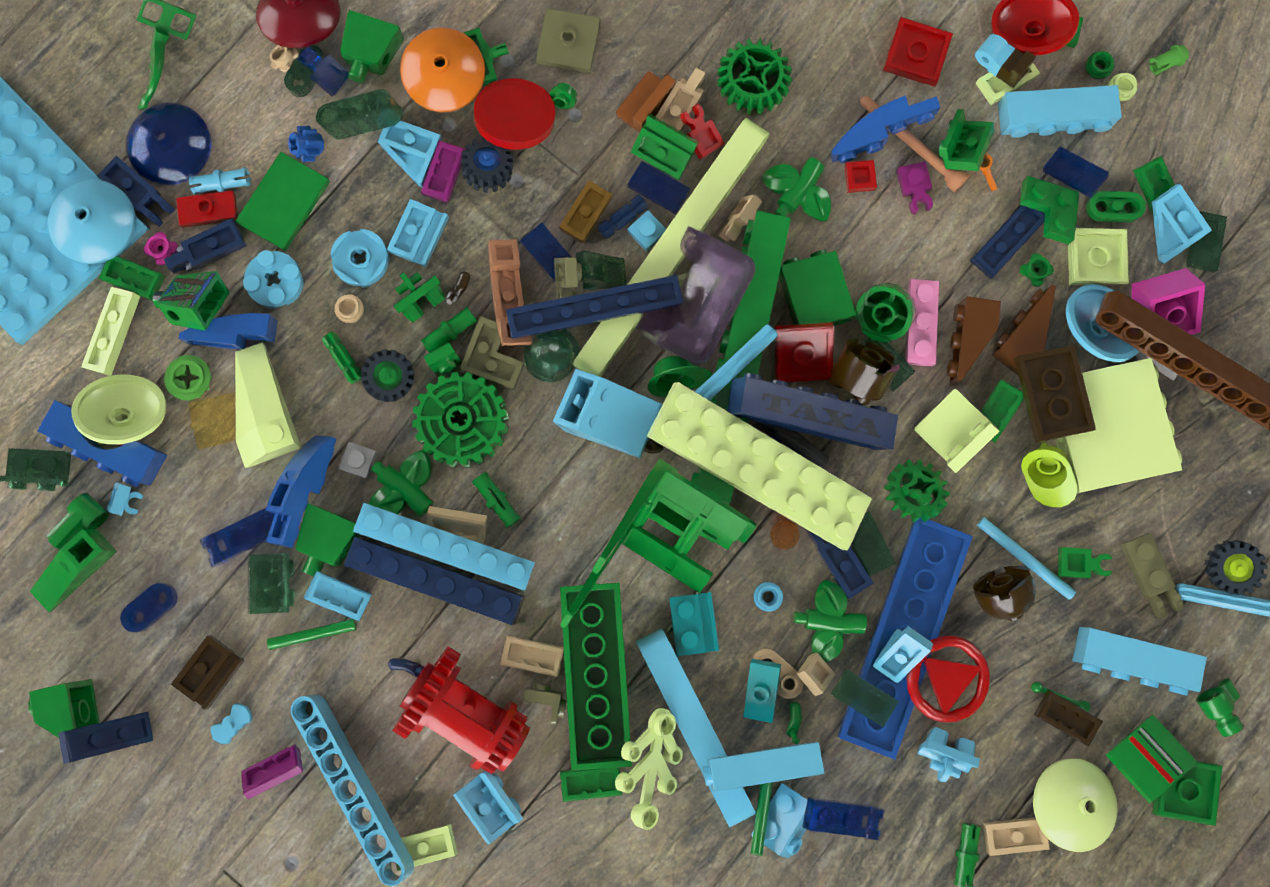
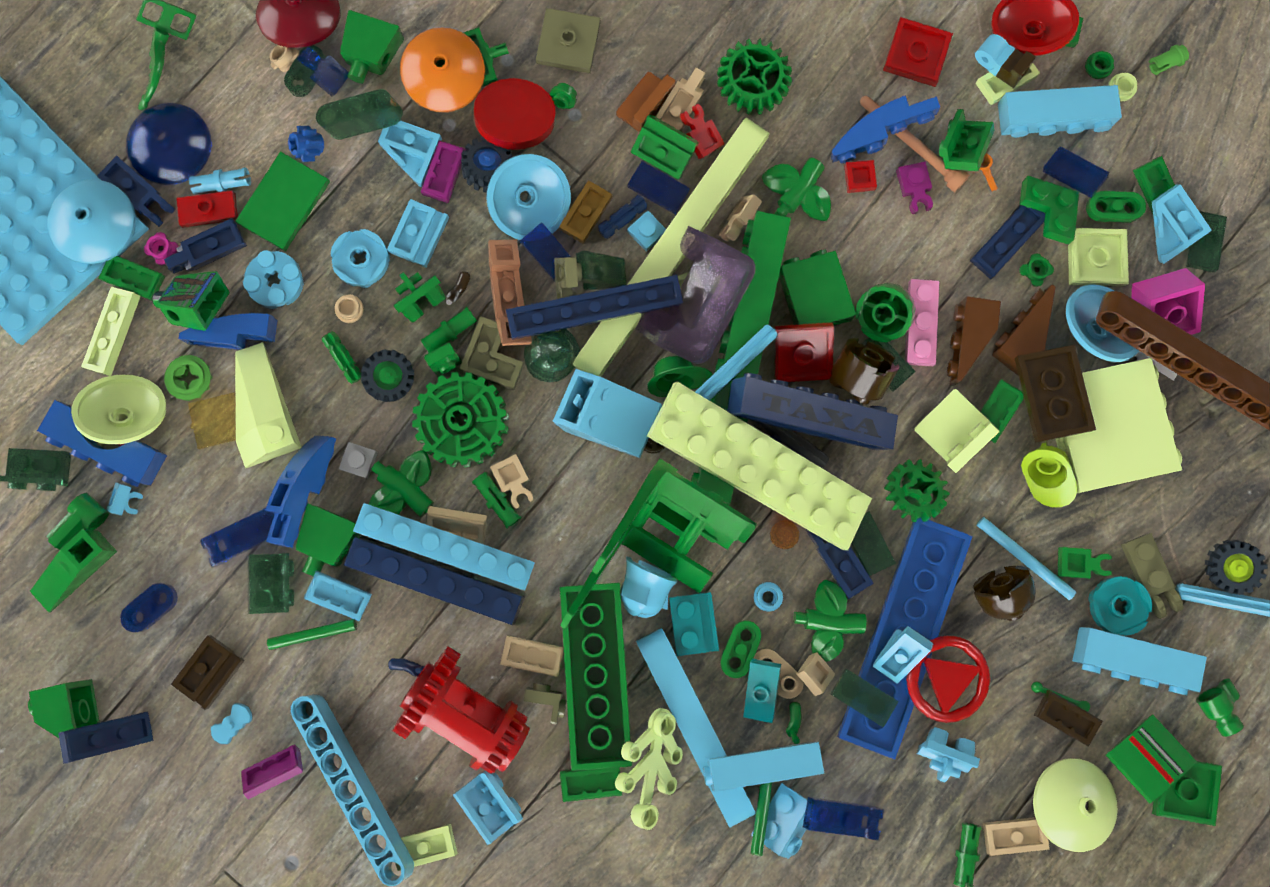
none -> medium azure dish [486,154,571,241]
none -> tan plate [490,454,534,509]
none -> medium azure helmet [621,556,678,618]
none -> green plate [720,620,761,678]
none -> teal plate [1088,576,1152,636]

